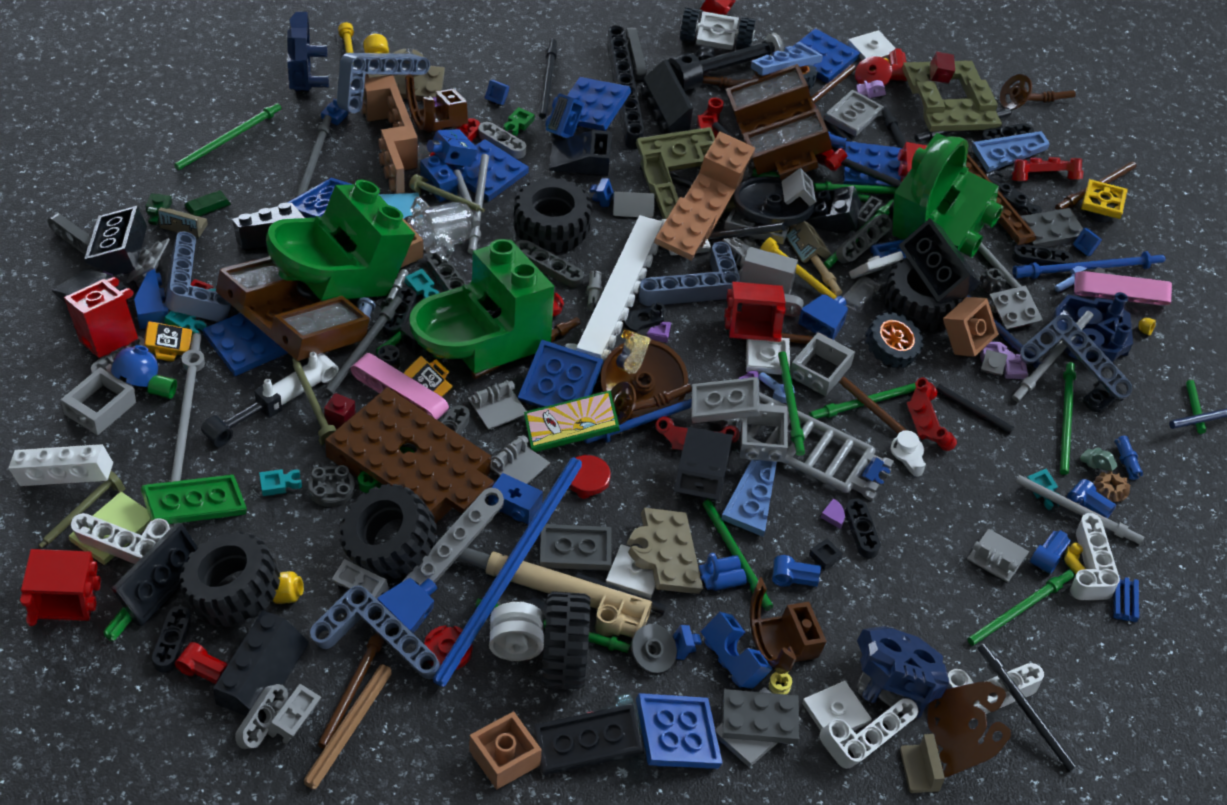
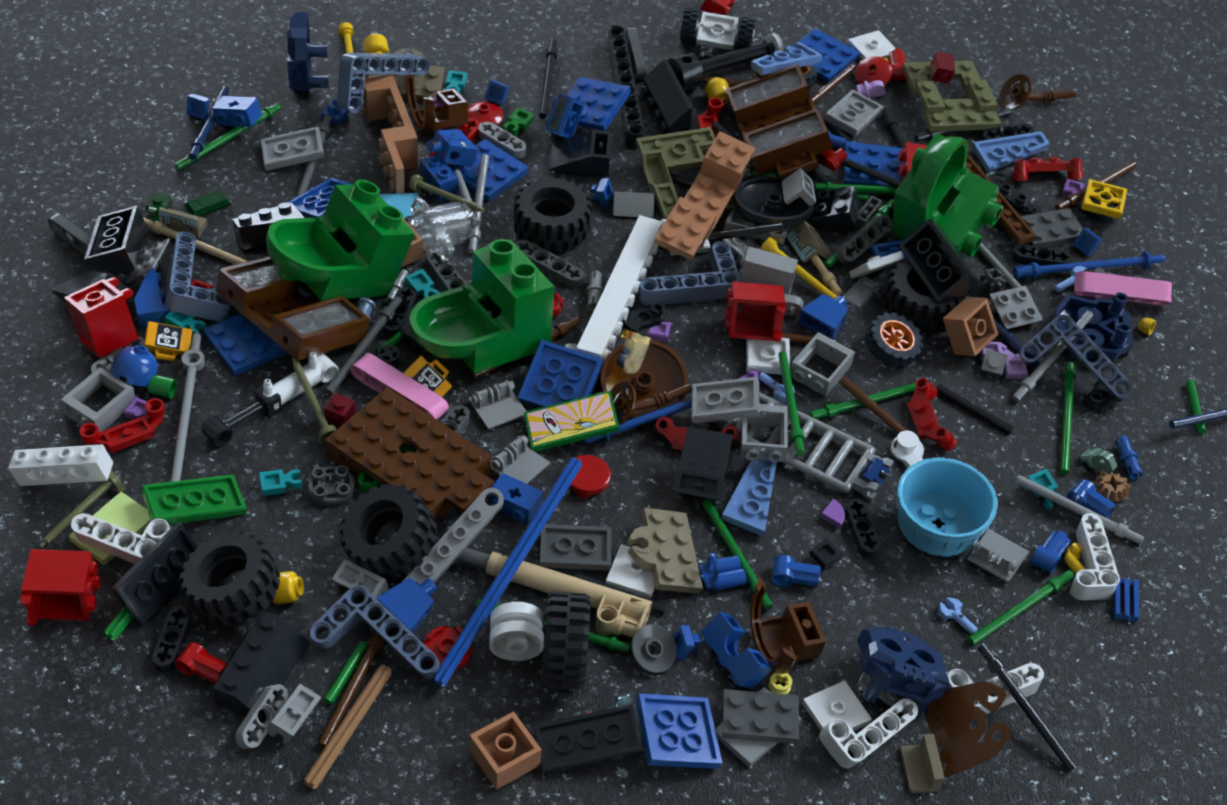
none -> red plate [79,398,165,453]
none -> medium lavender tile [123,397,147,419]
none -> tan bar [143,217,248,265]
none -> blue tile [186,94,209,120]
none -> dark blue bar [189,86,229,160]
none -> blue brick [212,96,262,127]
none -> light grey tile [261,127,325,171]
none -> green bar [323,641,367,705]
none -> teal plate [445,70,468,94]
none -> red dish [467,101,503,125]
none -> yellow head [705,77,730,106]
none -> medium azure piece [897,458,998,556]
none -> light blue bar [938,597,978,635]
none -> medium lavender tile [1061,179,1085,197]

